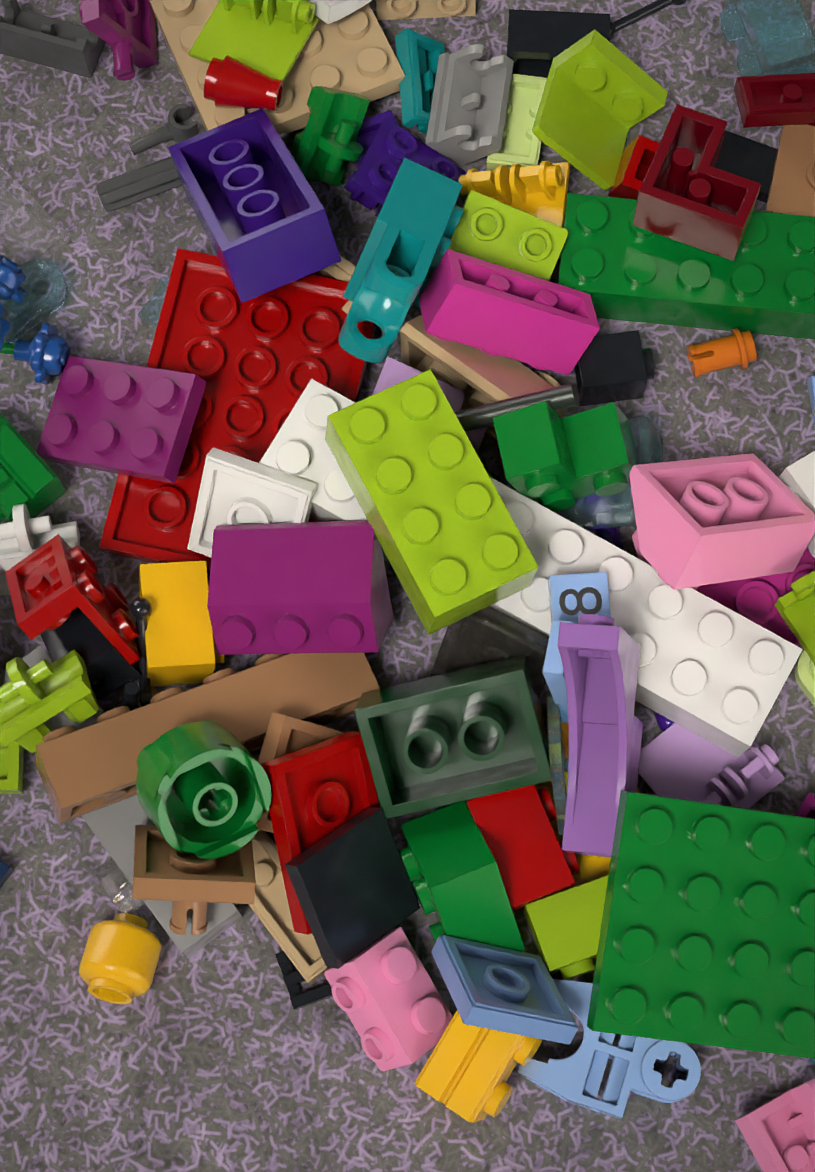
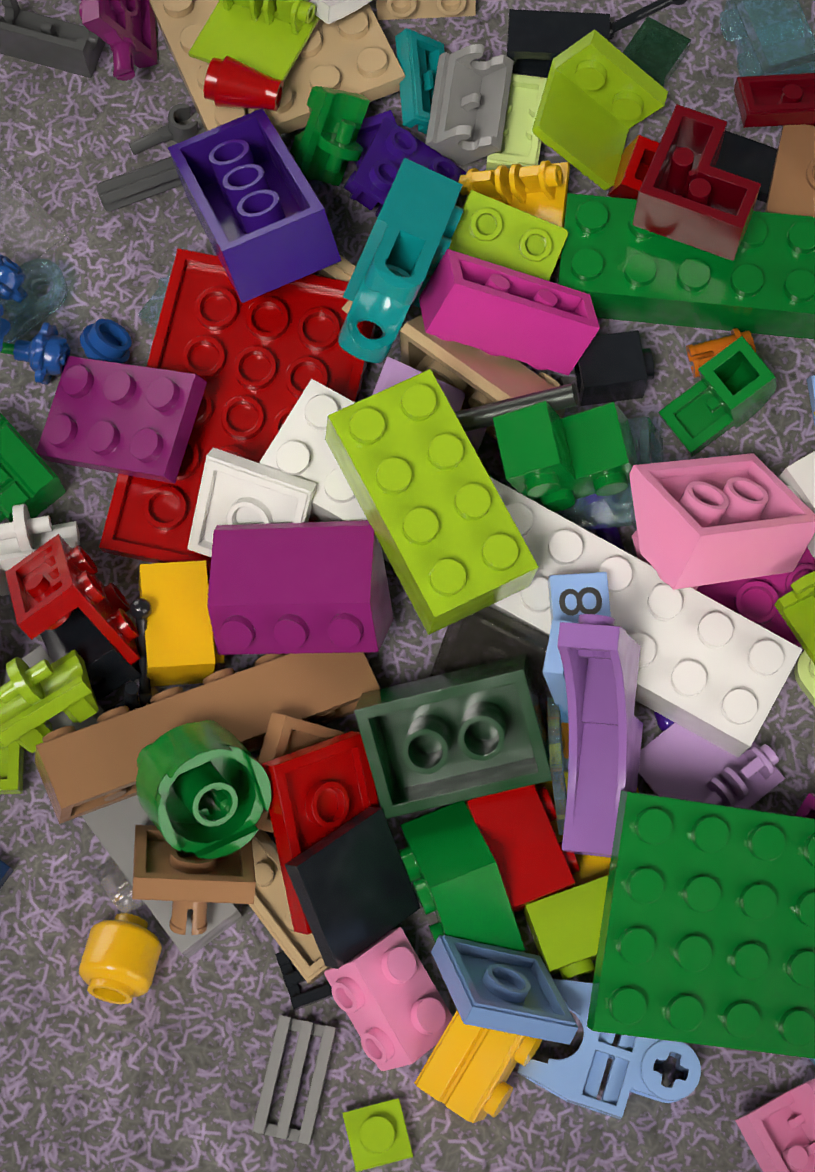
none -> blue plate [80,319,132,364]
none -> light grey tile [252,1015,337,1145]
none -> lime plate [342,1098,413,1172]
none -> clear green plate [622,16,691,87]
none -> green brick [658,336,777,457]

